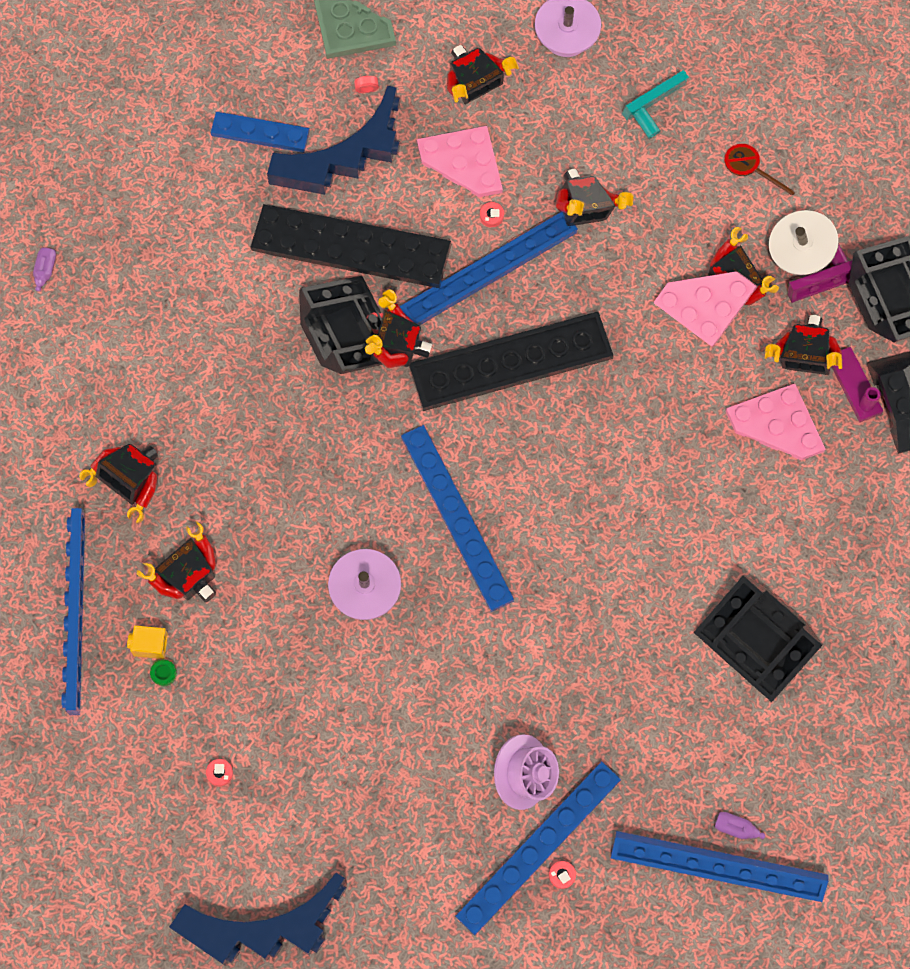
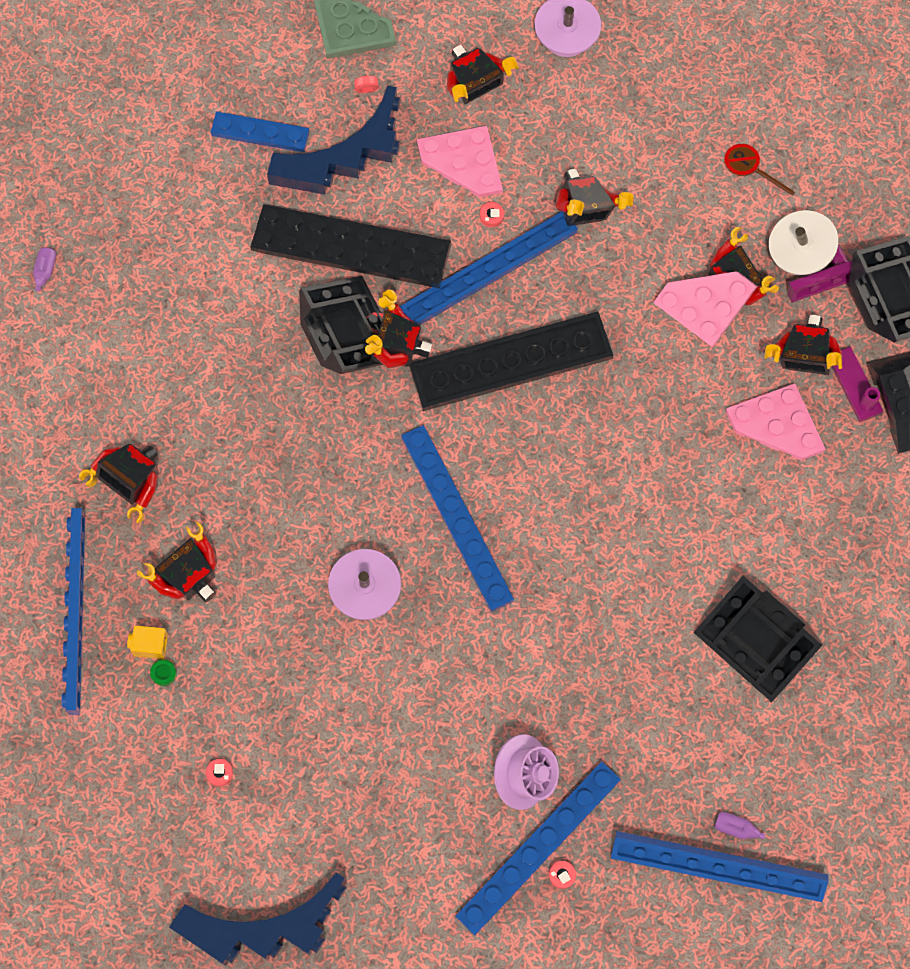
teal piece [622,70,689,139] -> none

